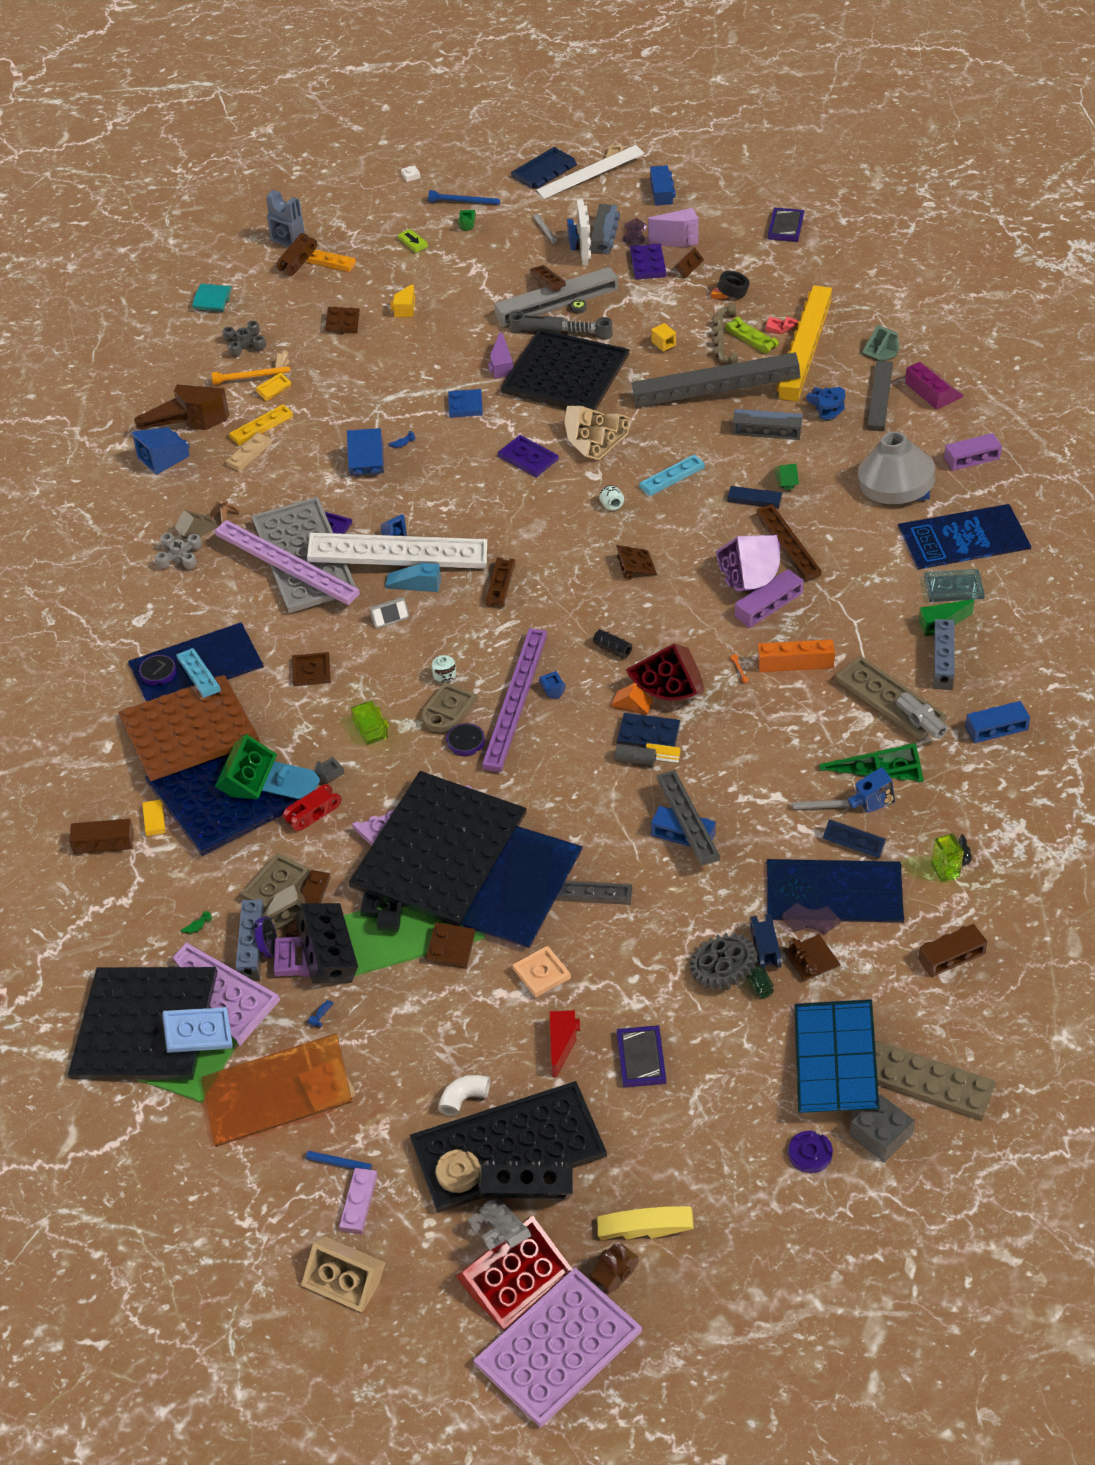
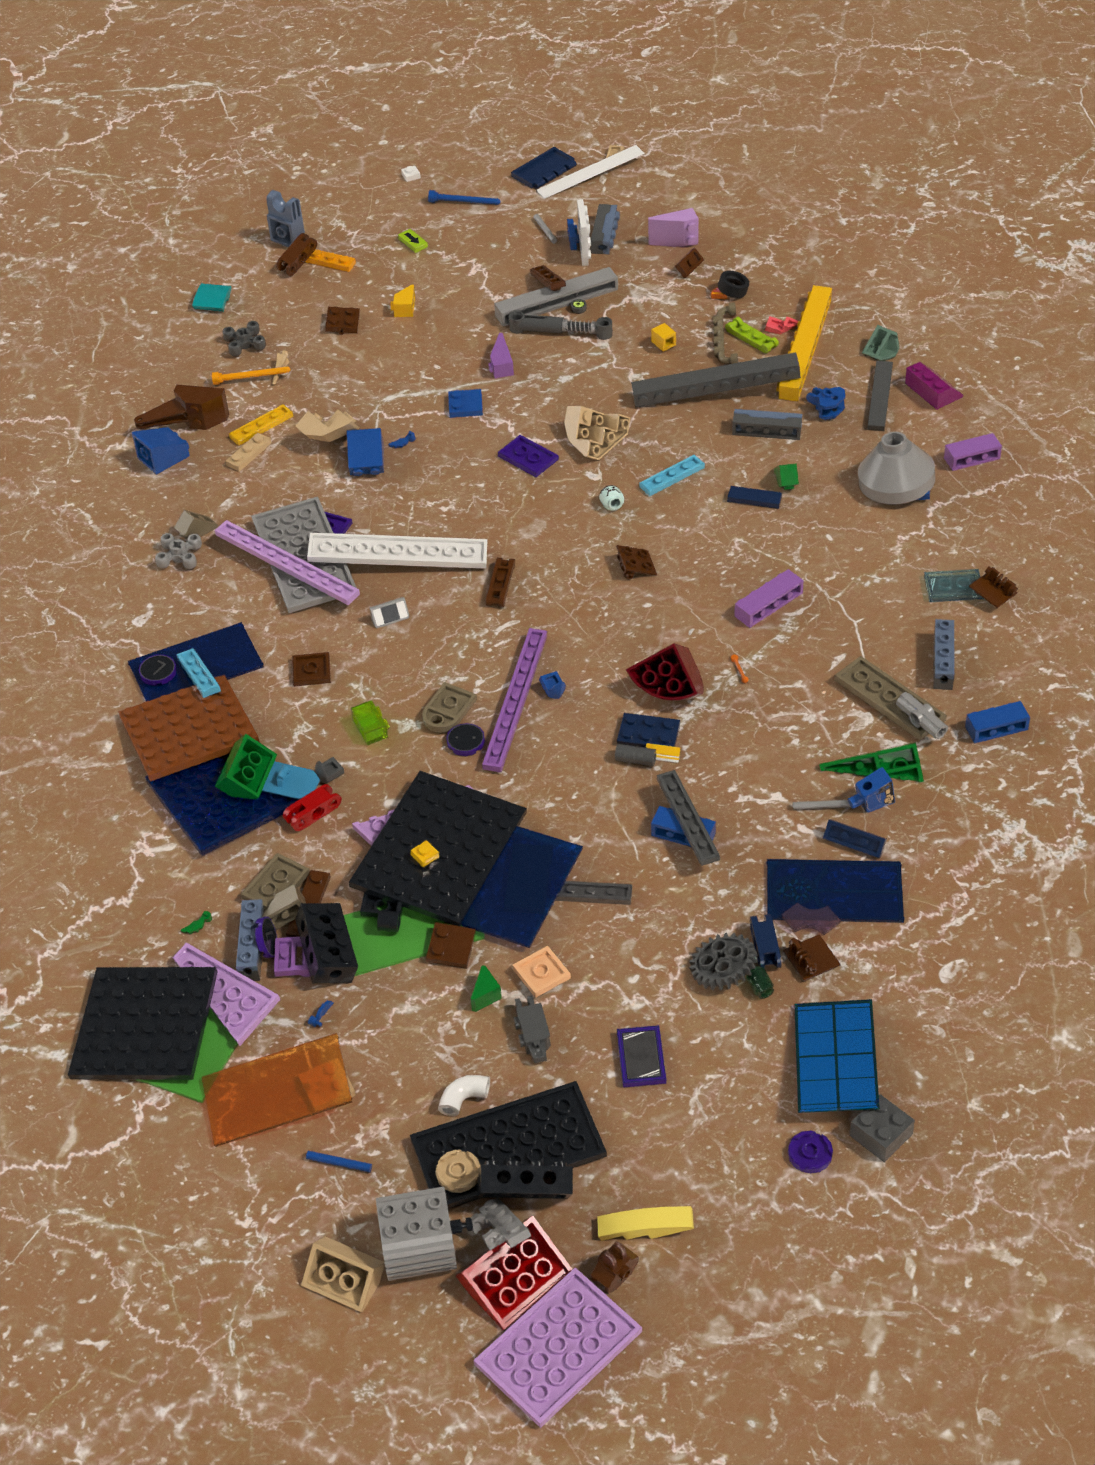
reddish brown brick [69,818,134,854] -> none
yellow tile [142,799,166,836] -> none
light blue tile [162,1007,232,1053] -> none
medium nougat plant [209,500,239,524] -> none
yellow tile [256,372,292,401] -> none
lavender plate [339,1168,378,1235] -> none
blue slope [380,514,407,536] -> none
dark azure slope [385,563,441,592] -> none
light aqua head [432,655,457,683] -> none
green plate [458,210,476,231] -> none
black plate [501,329,630,411] -> none
red slope [549,1010,580,1078] -> none
black axle [593,629,632,658] -> none
orange slope [611,683,653,715] -> none
tile [623,218,647,246] -> none
dark purple plate [630,244,666,280] -> none
blue brick [650,165,676,206] -> none
brick [716,535,780,591] -> none
reddish brown plate [756,504,821,581] -> none
orange brick [757,639,835,672] -> none
tile [768,207,805,242] -> none
dark tan plate [875,1040,996,1121] -> none
clear blue piece [898,504,1032,570] -> none
green slope [918,599,974,636] -> none
reddish brown brick [918,924,988,978] -> none
clear neon green brick [931,833,964,882] -> none
black bar [956,834,972,866] -> none
none -> tan brick [296,409,359,442]
none -> light grey piece [376,1186,473,1281]
none -> yellow plate [411,840,439,867]
none -> green slope [471,965,502,1012]
none -> dark grey hinge [513,995,551,1063]
none -> reddish brown hinge [969,566,1018,608]

